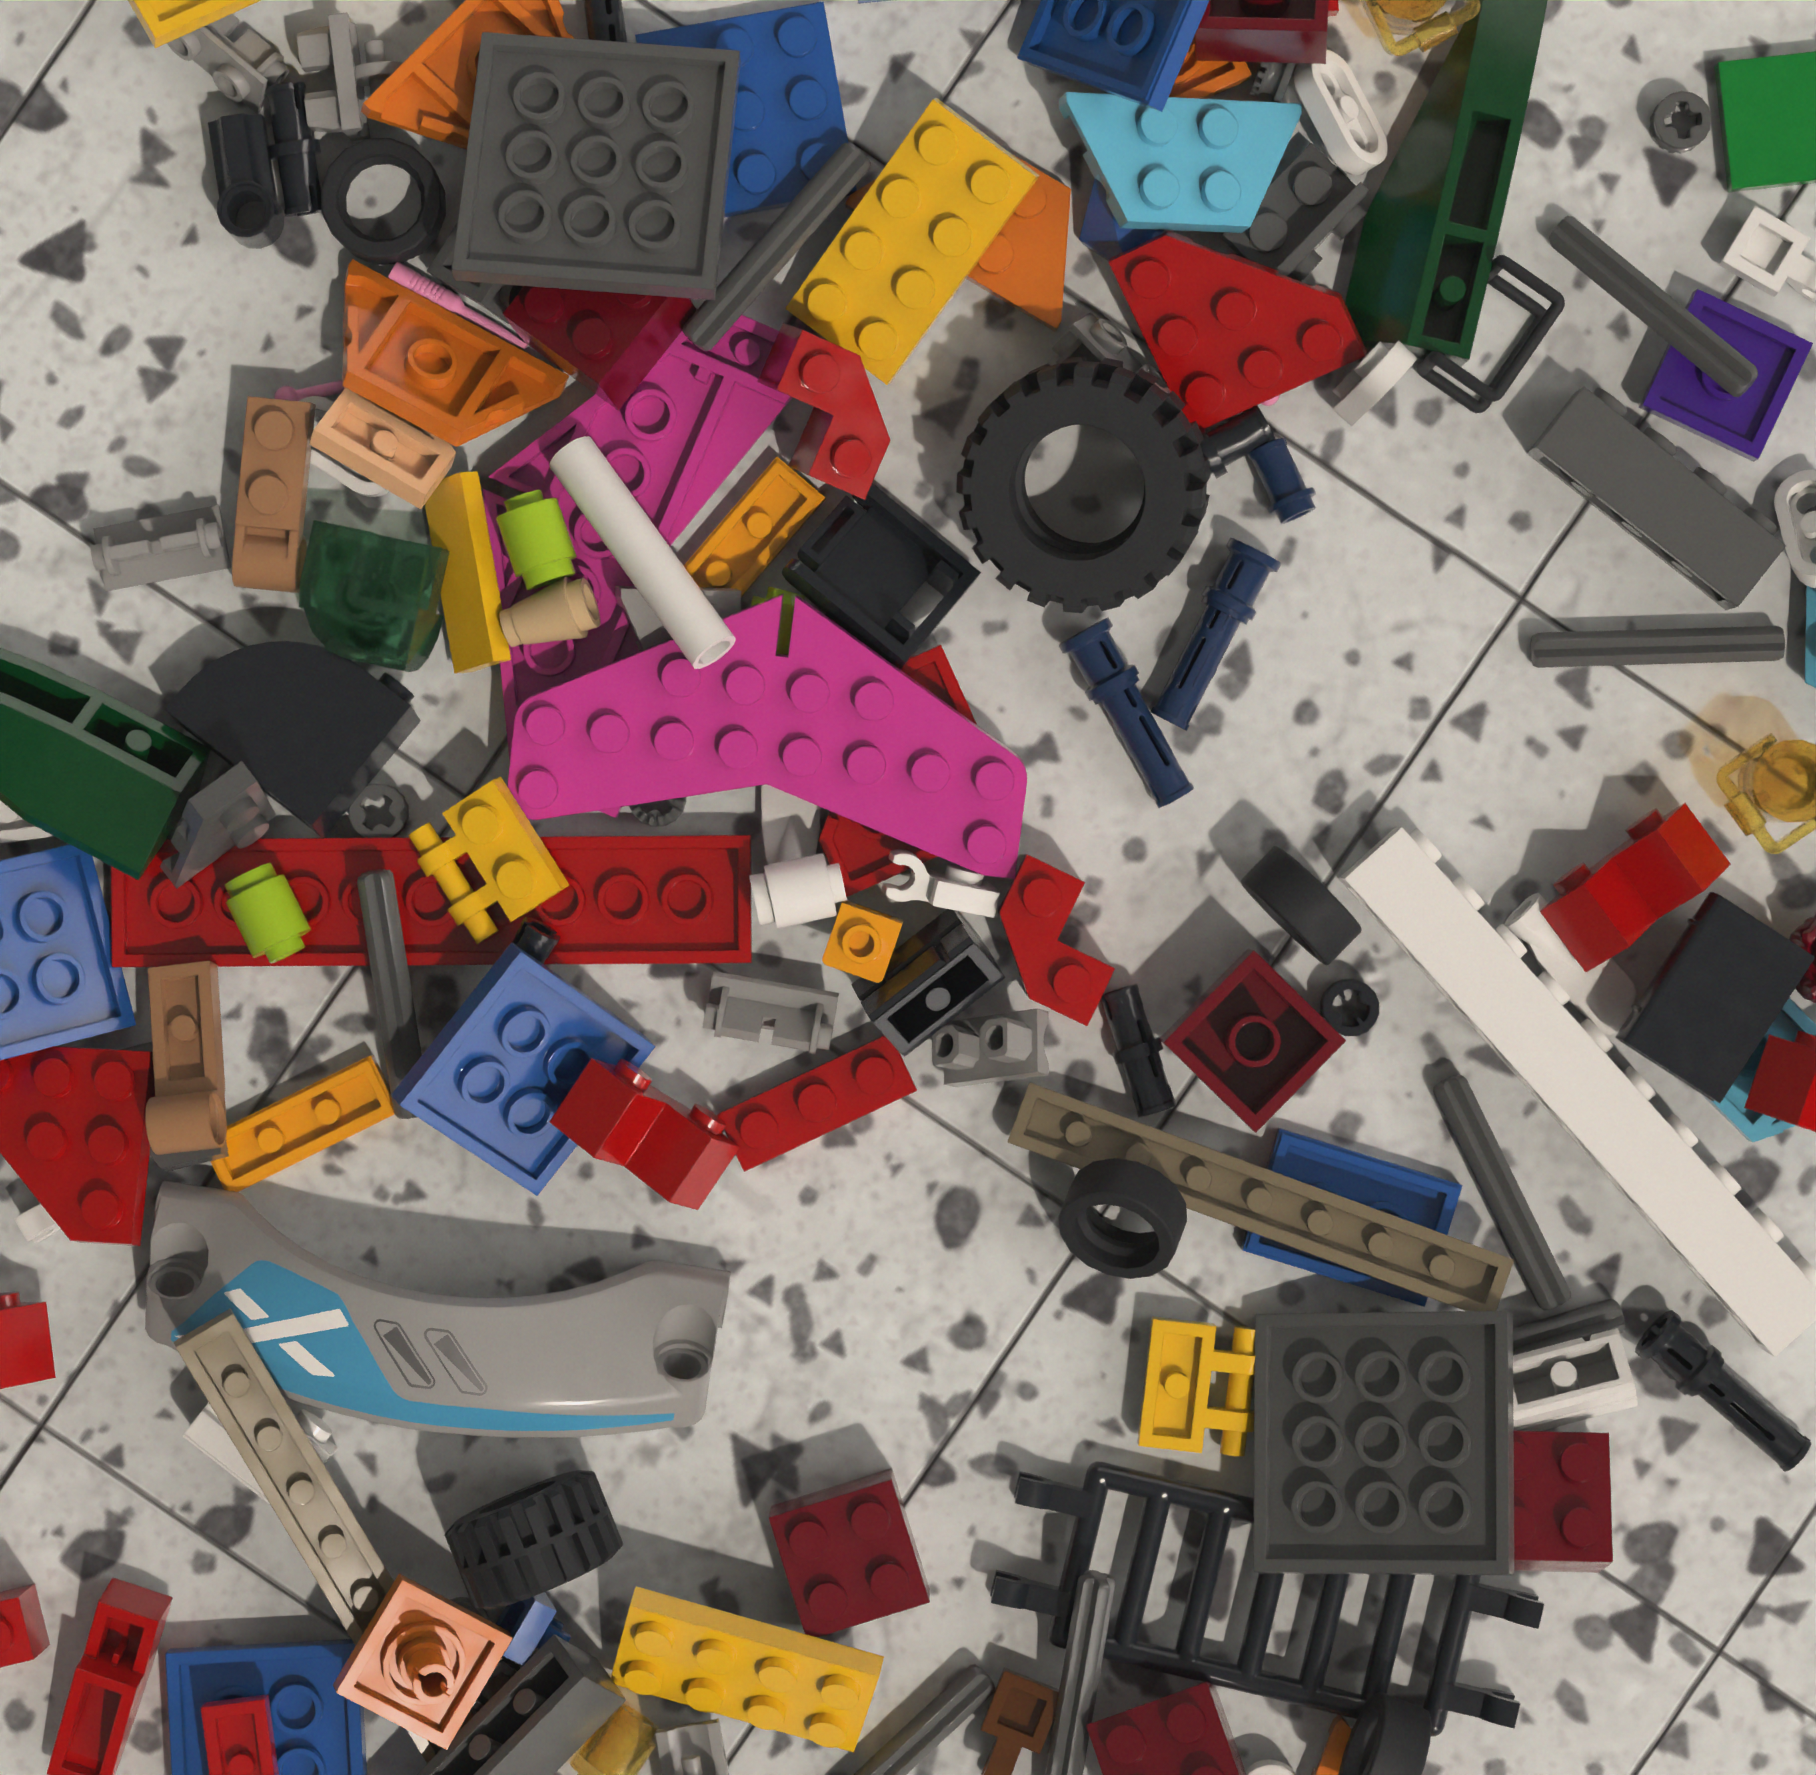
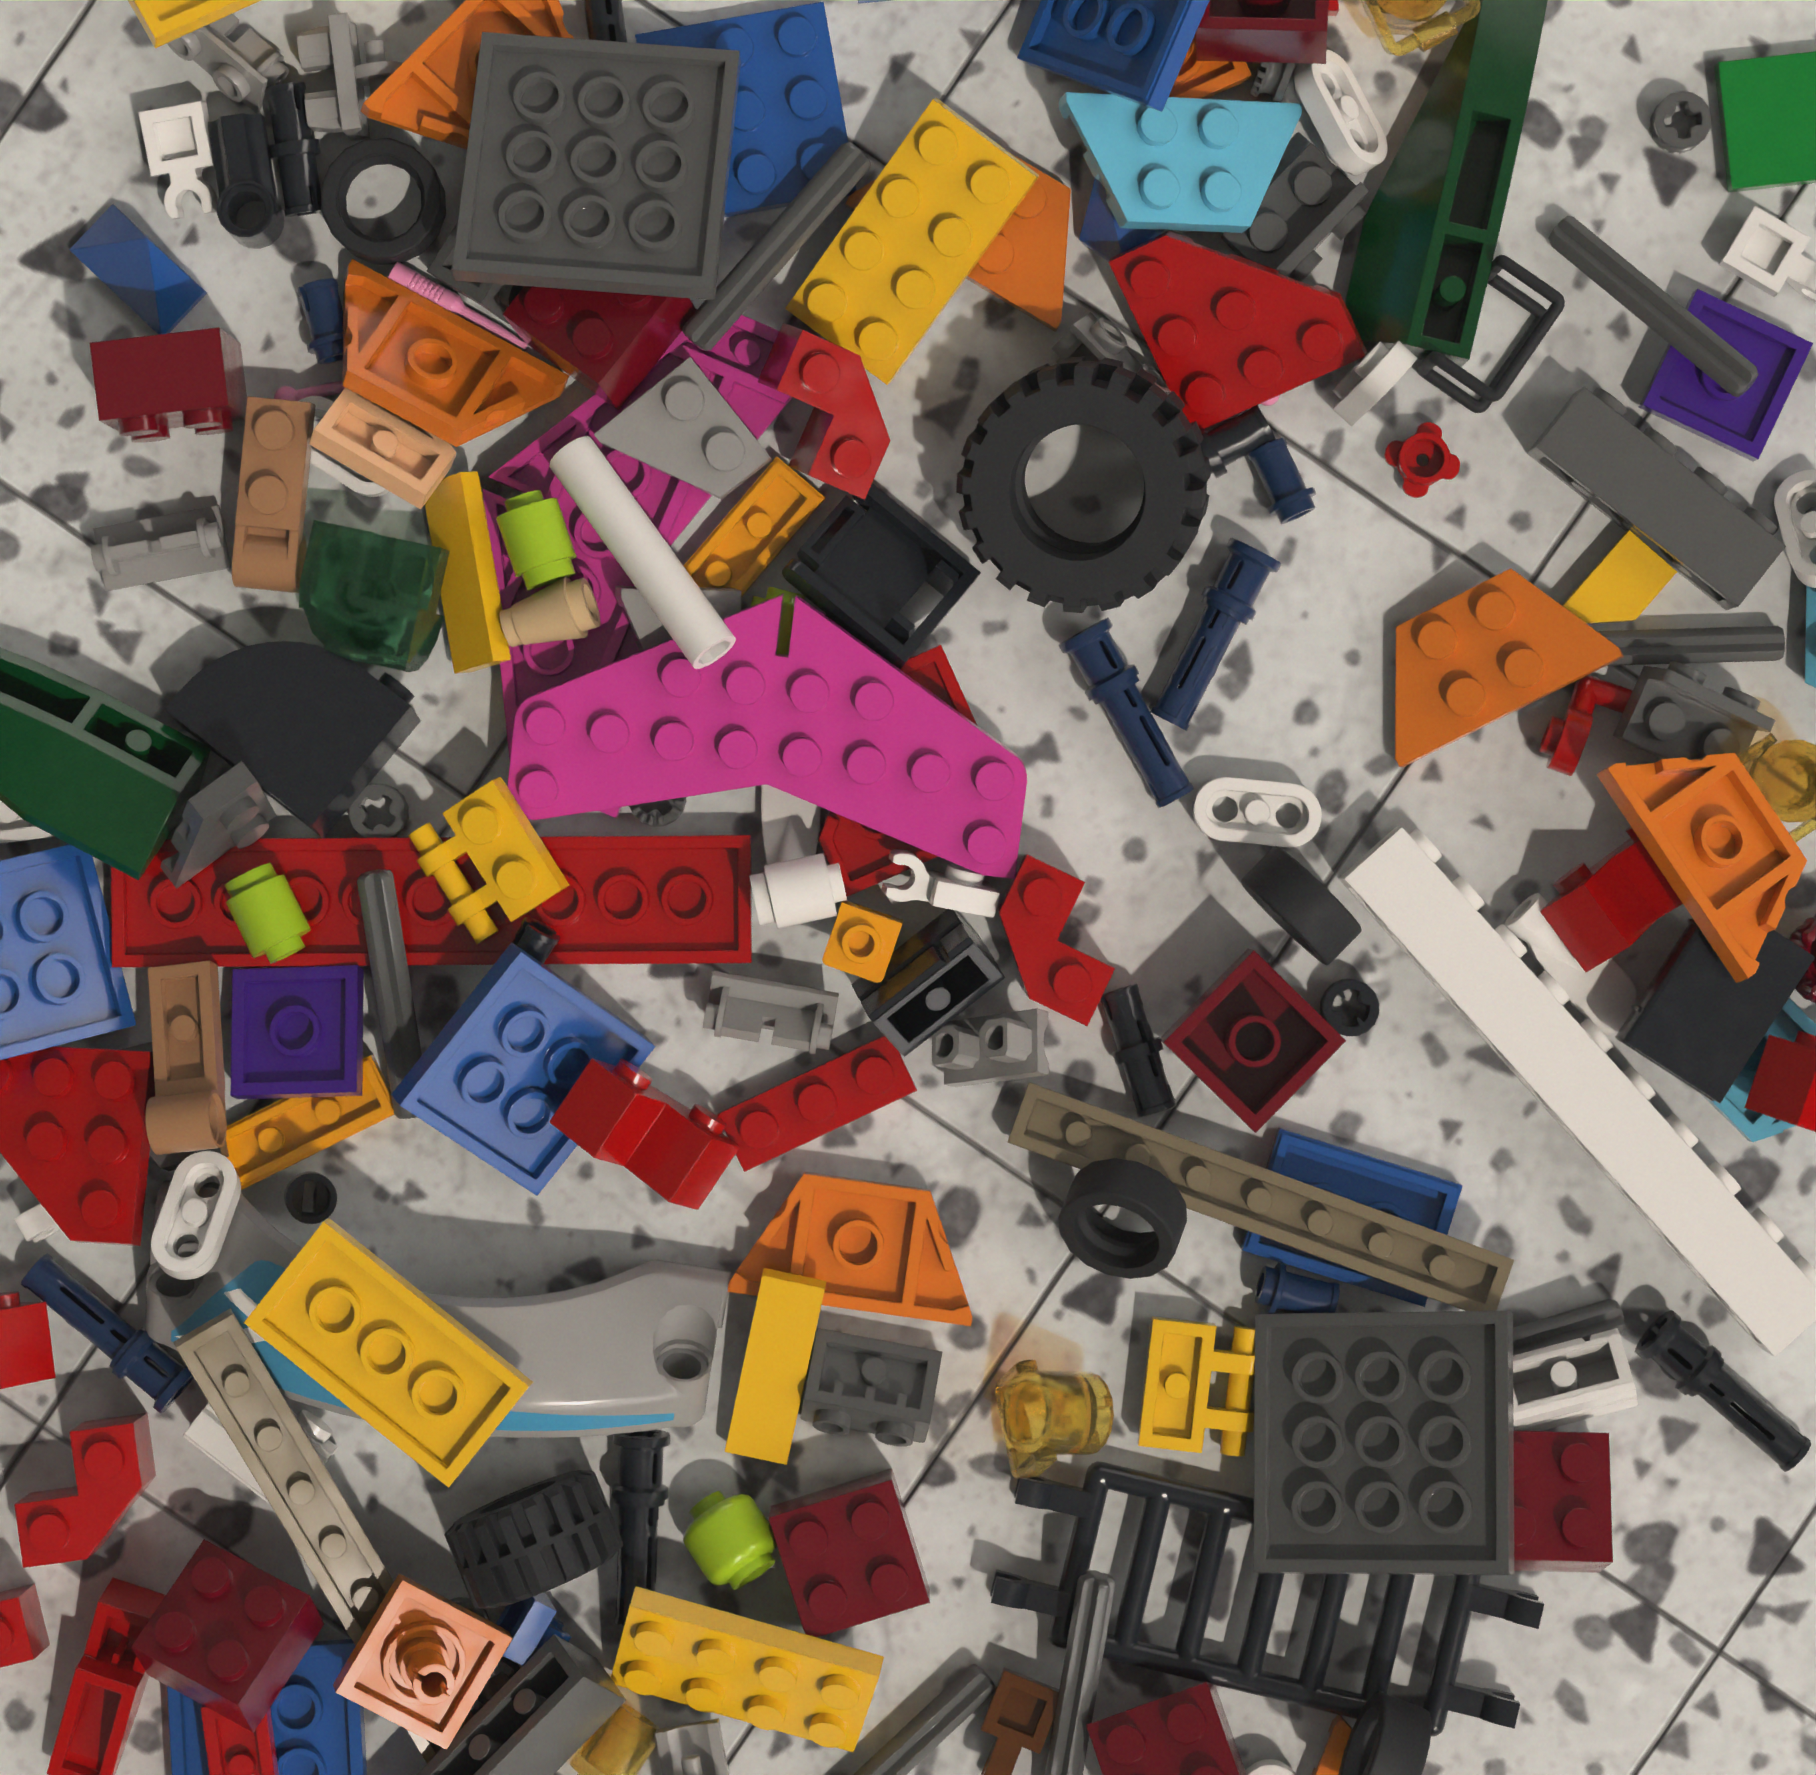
dark grey axle [1433,1074,1571,1311] -> none
none -> red brick [14,1413,156,1568]
none -> dark blue pin [21,1253,194,1414]
none -> blue slope [69,204,207,334]
none -> dark red brick [90,327,247,443]
none -> dark red brick [131,1539,325,1733]
none -> white plate [138,101,217,219]
none -> white plate [151,1151,241,1280]
none -> dark purple plate [230,965,364,1099]
none -> yellow plate [244,1218,533,1488]
none -> black hinge [284,1171,337,1224]
none -> dark blue pin [297,278,343,364]
none -> light grey wing [594,357,772,500]
none -> black pin [611,1430,670,1626]
none -> lime head [683,1491,777,1590]
none -> yellow tile [725,1268,826,1465]
none -> orange wing [727,1172,972,1326]
none -> dark grey bracket [800,1328,943,1447]
none -> clear yellow piece [995,1360,1114,1479]
none -> white plate [1192,777,1322,848]
none -> dark blue pin [1255,1263,1340,1314]
none -> red plate [1384,422,1460,498]
none -> orange wing [1395,568,1624,768]
none -> red plate [1539,675,1633,776]
none -> yellow tile [1562,530,1677,624]
none -> orange wing [1596,753,1807,983]
none -> dark grey bracket [1613,661,1776,762]

